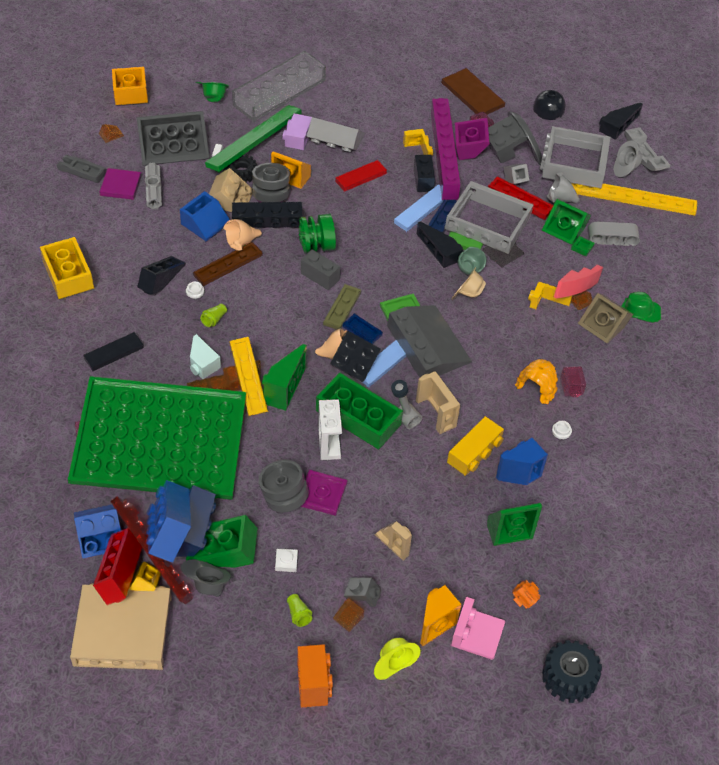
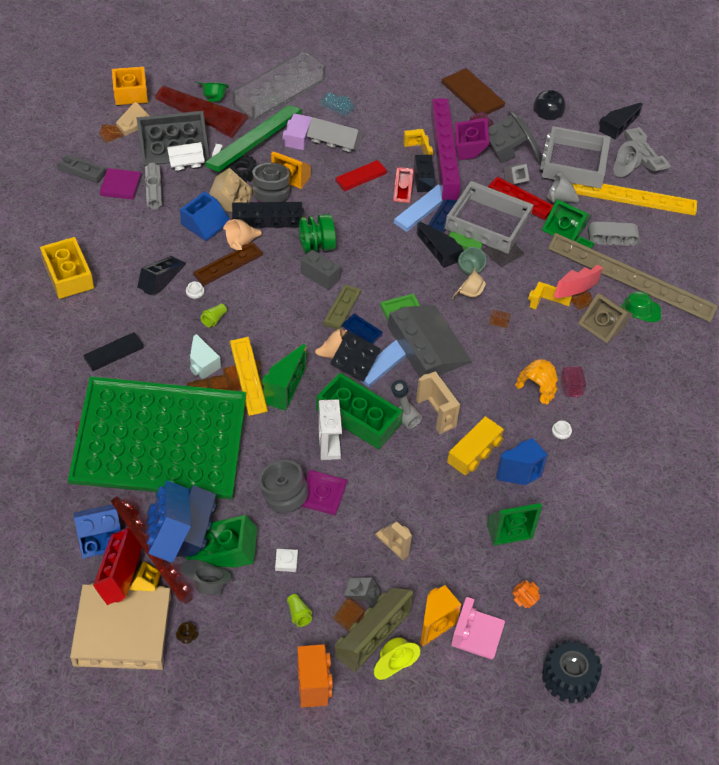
none -> tan wing [116,102,149,136]
none -> clear red wing [155,86,248,138]
none -> white brick [167,142,204,171]
none -> dark brown plate [176,622,198,644]
none -> clear light blue hinge [320,92,355,117]
none -> olive slope [335,588,414,673]
none -> slope [393,167,414,203]
none -> clear orange slope [489,309,511,328]
none -> dark tan plate [548,233,719,322]

